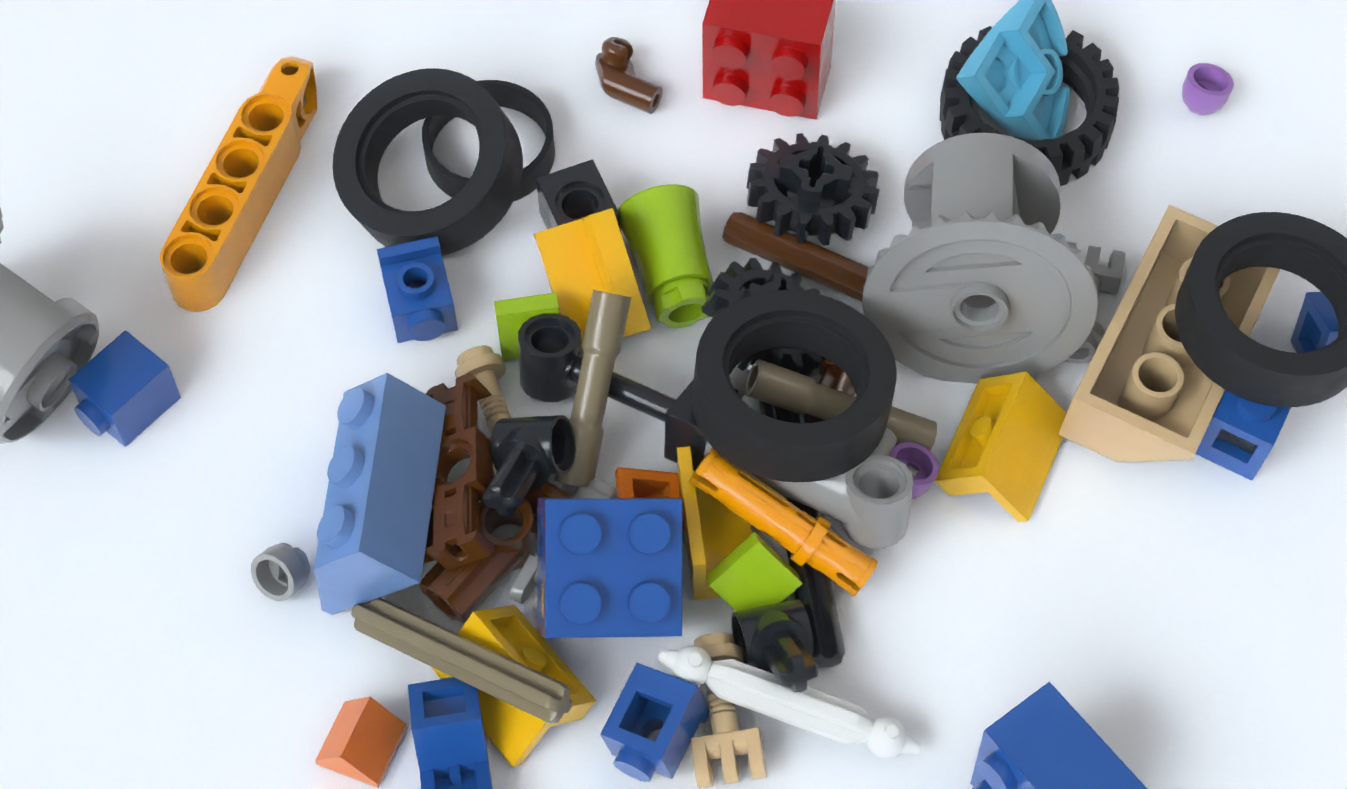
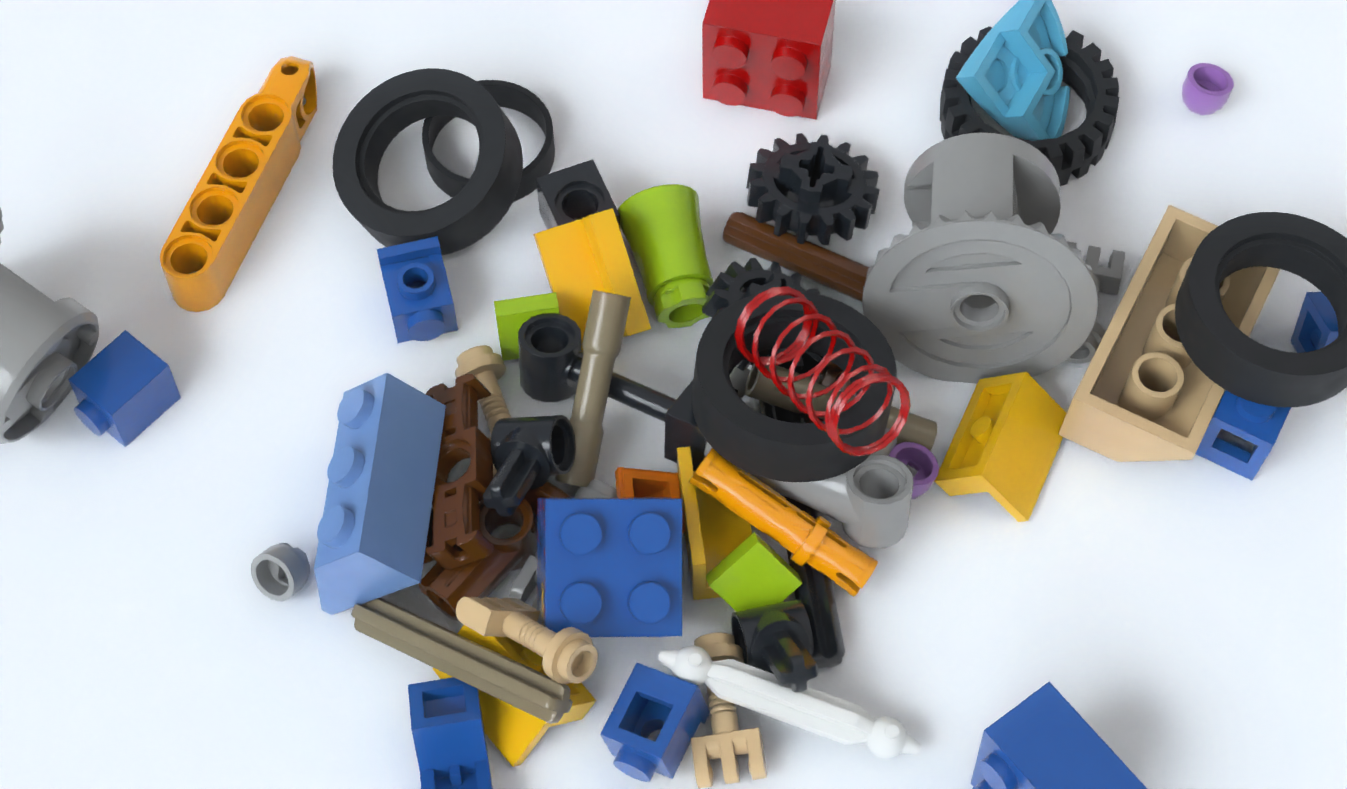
orange slope [315,697,407,788] -> none
reddish brown arm [595,37,663,114] -> none
none -> tan hinge [456,597,598,684]
none -> red piece [735,286,911,456]

